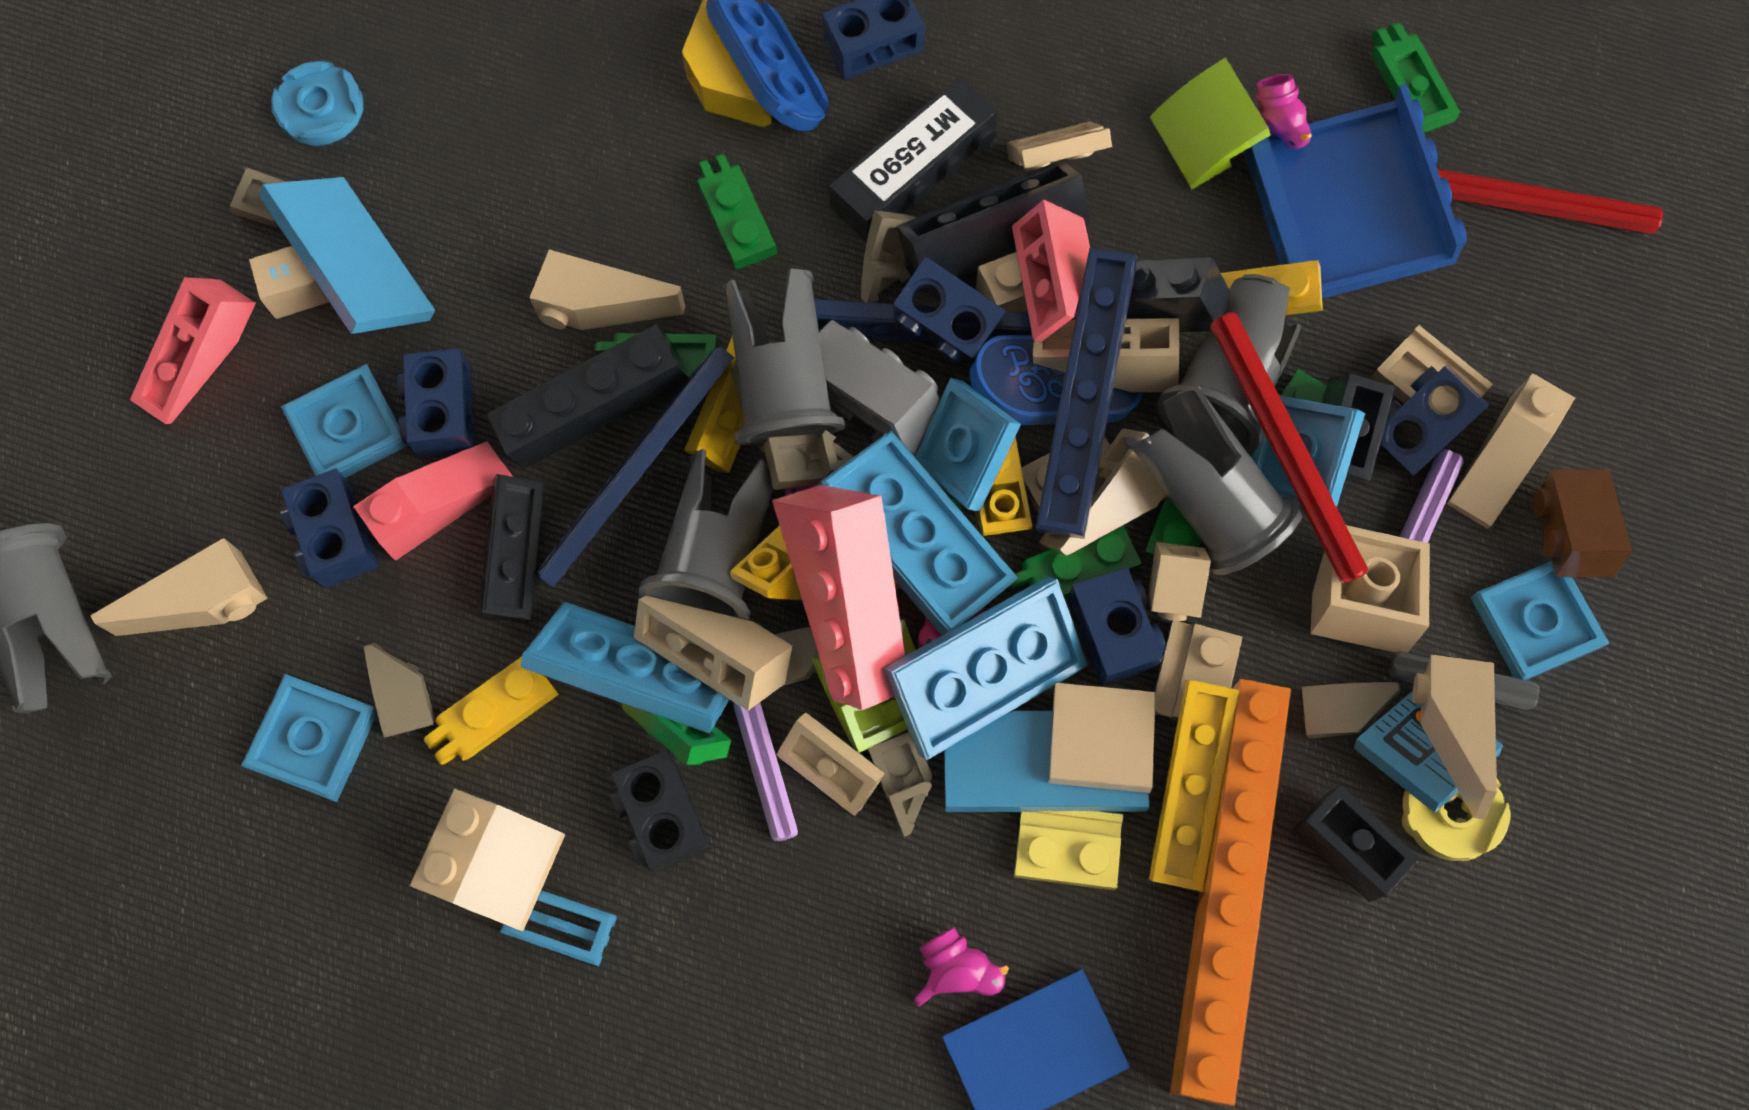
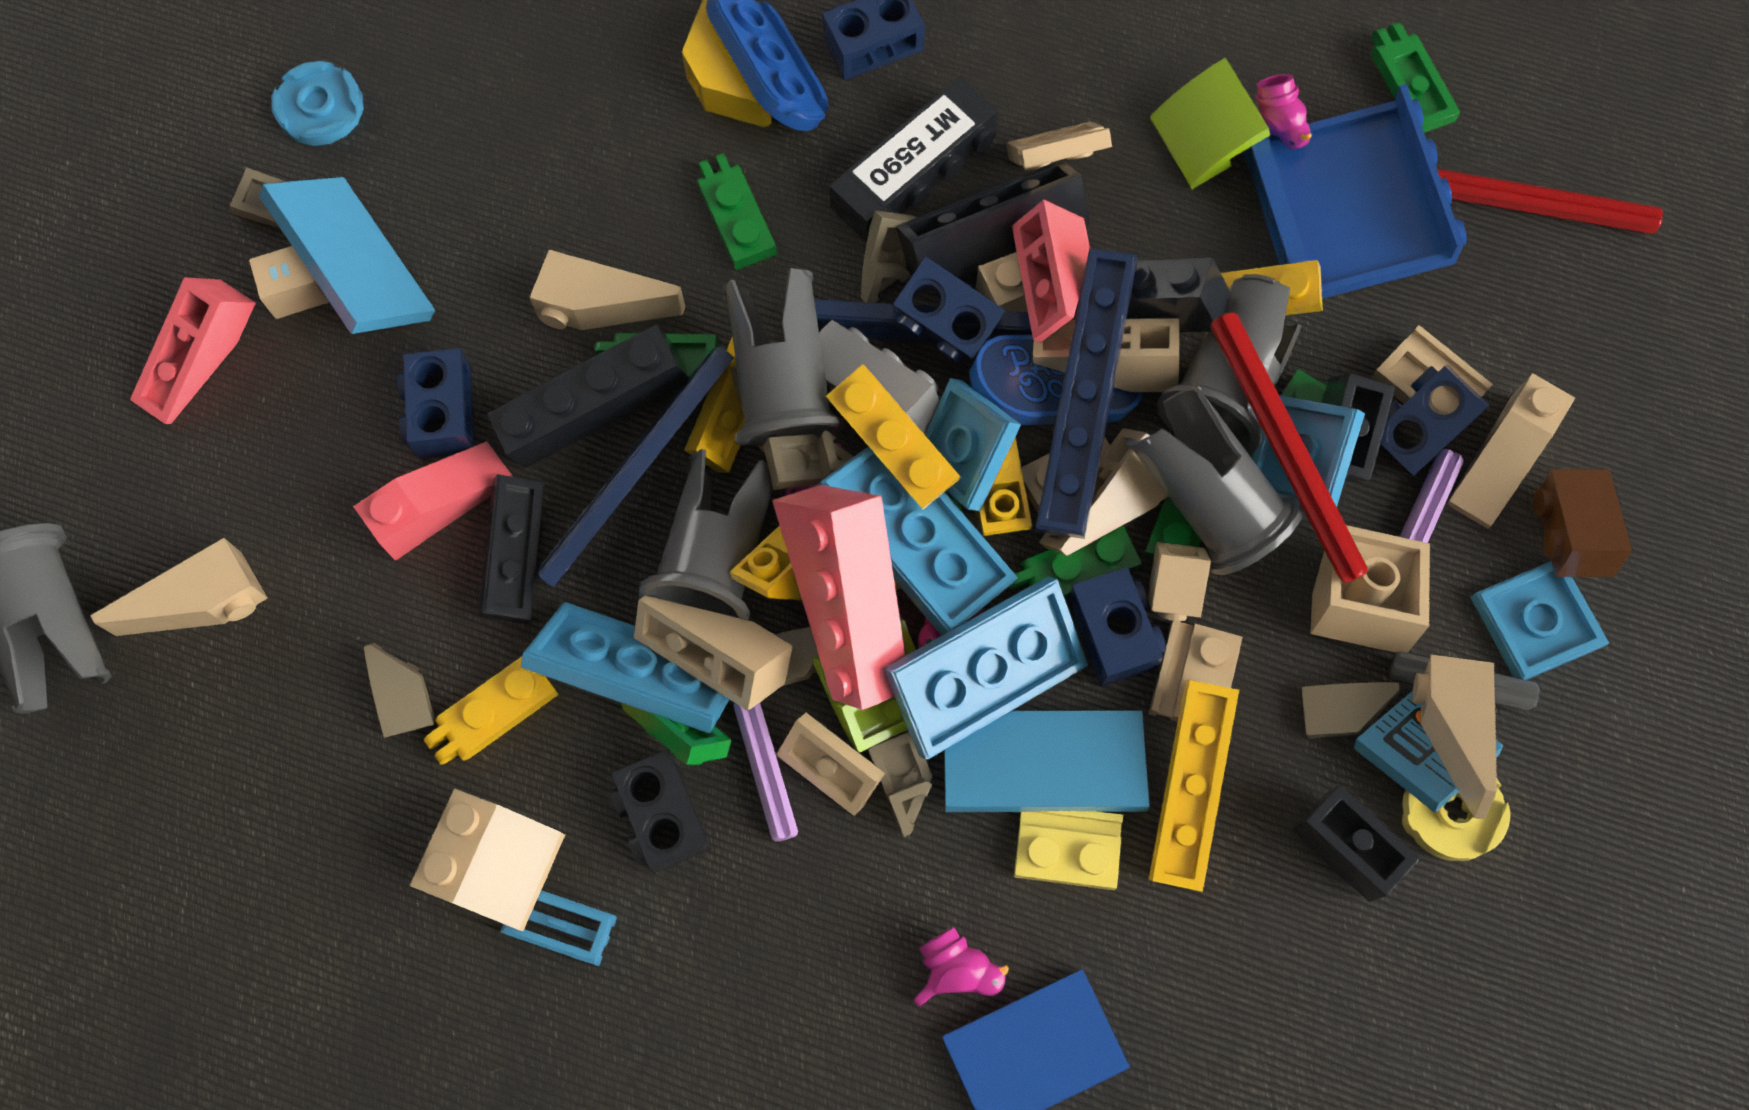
dark azure tile [241,674,377,802] -> none
dark blue brick [280,468,380,588] -> none
dark azure tile [281,364,409,478] -> none
tan tile [1048,683,1155,793] -> none
orange brick [1170,679,1291,1106] -> none
none -> yellow plate [826,364,961,510]

